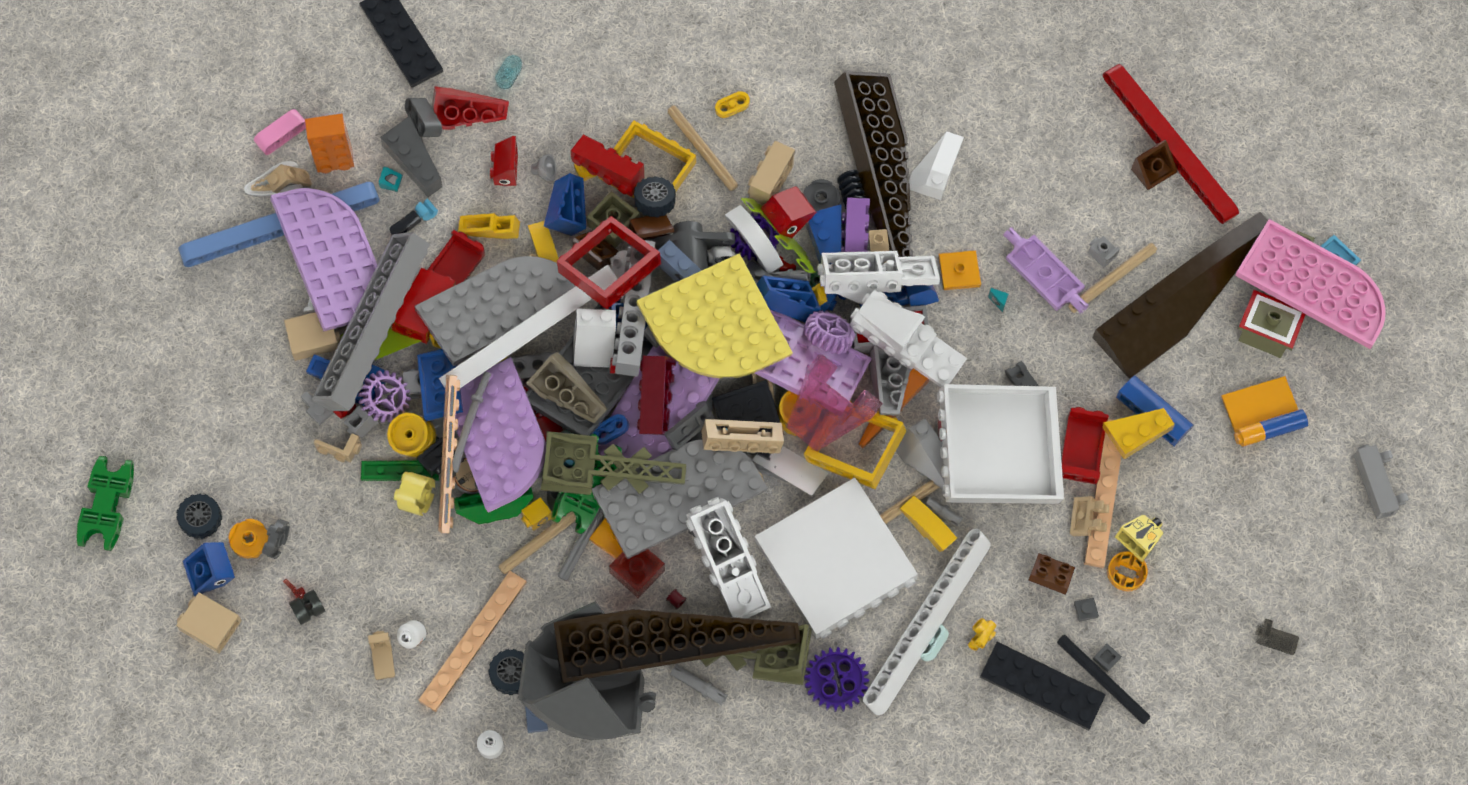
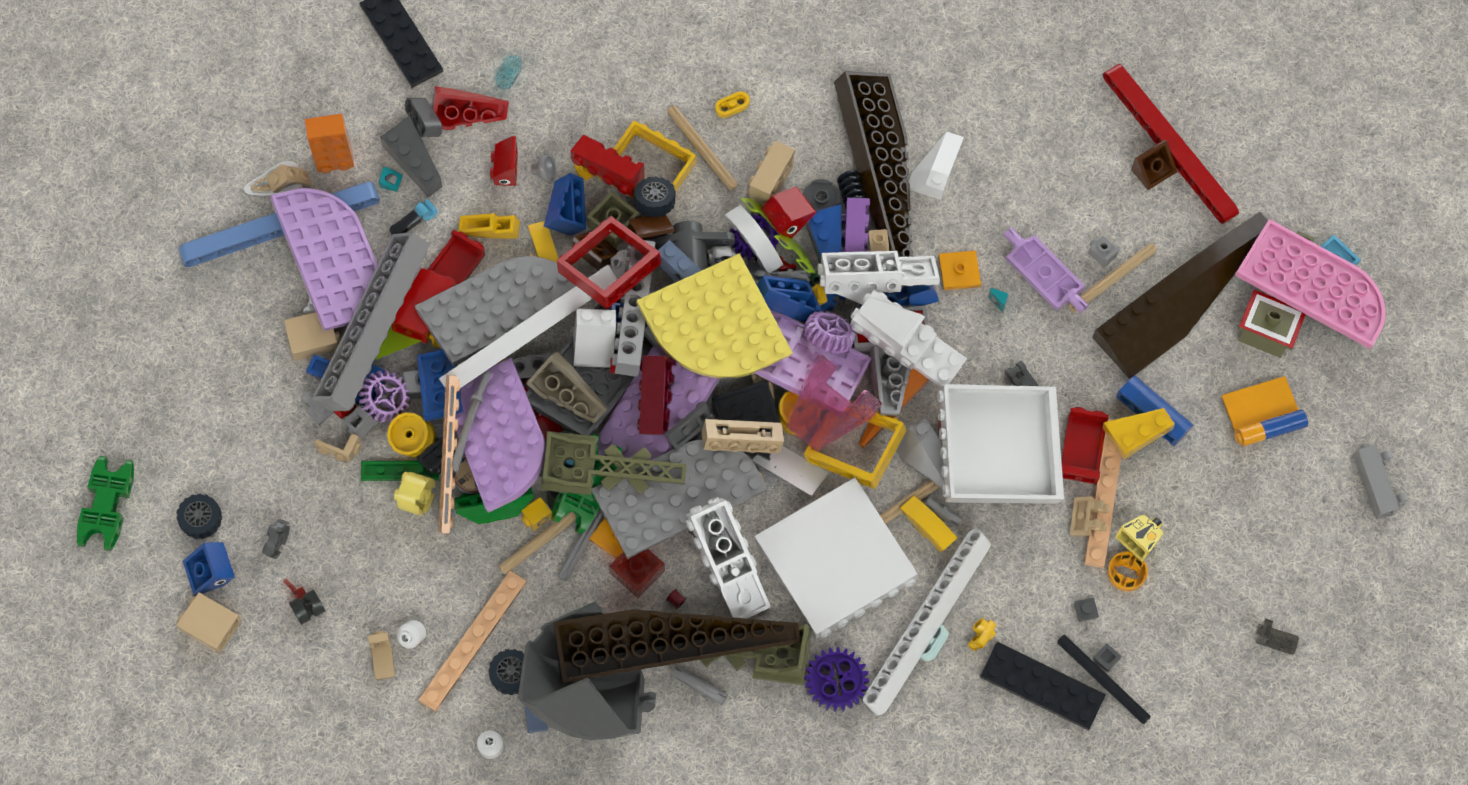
light orange plate [228,519,269,559] -> none
bright pink beam [254,109,306,155] -> none
blue plate [593,414,629,445] -> none
reddish brown plate [1028,553,1075,595] -> none

